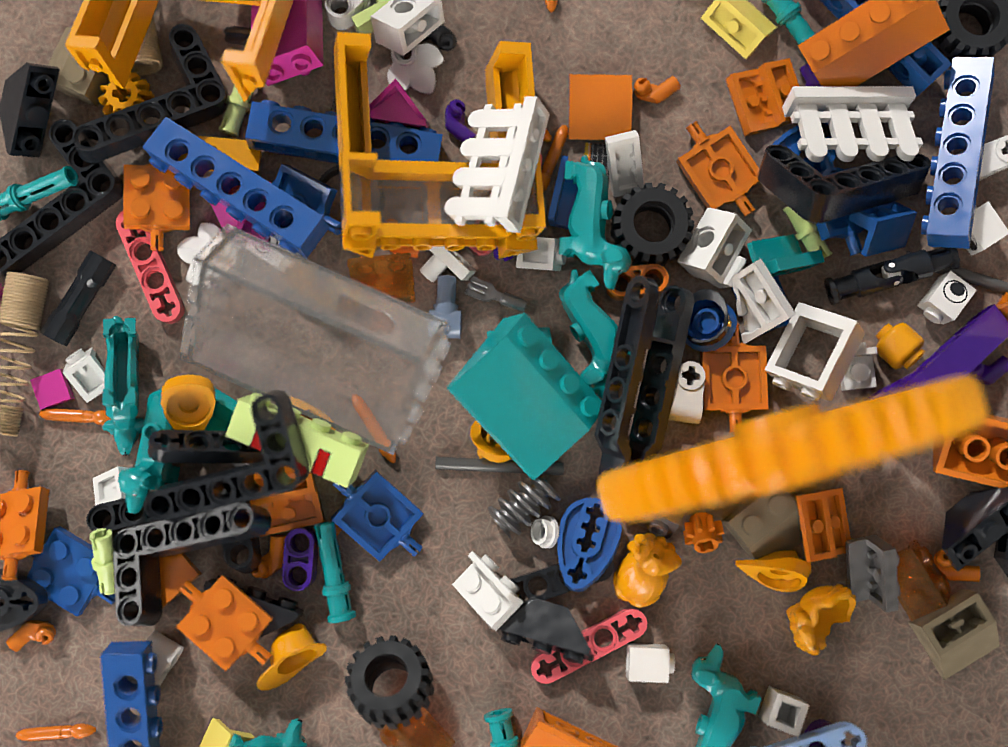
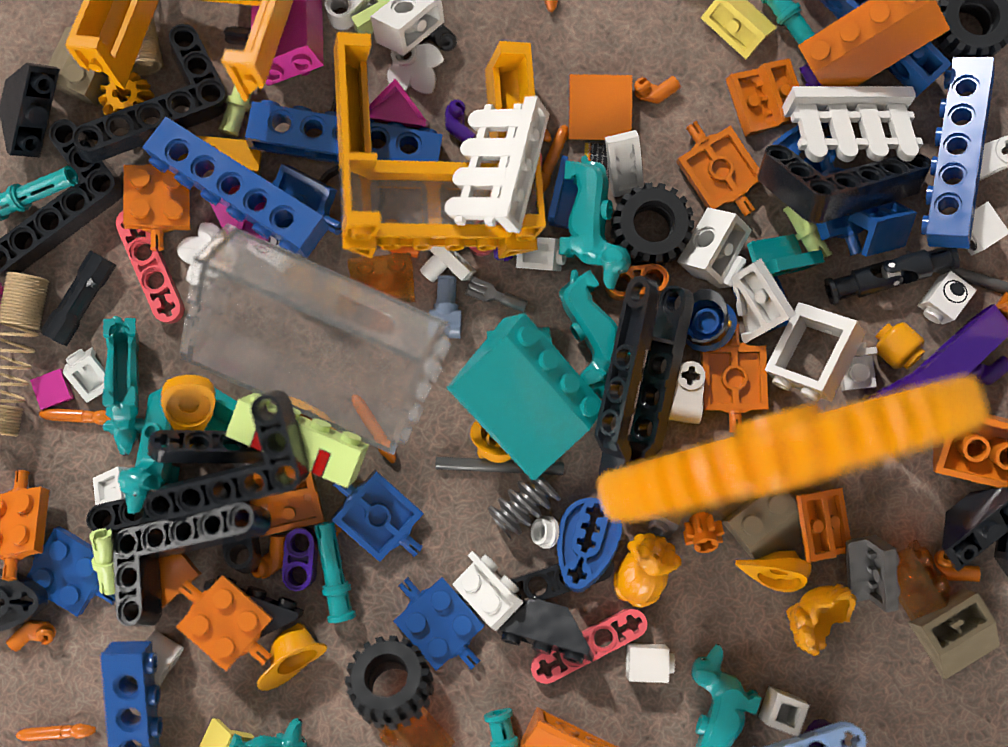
none -> blue plate [393,577,485,671]

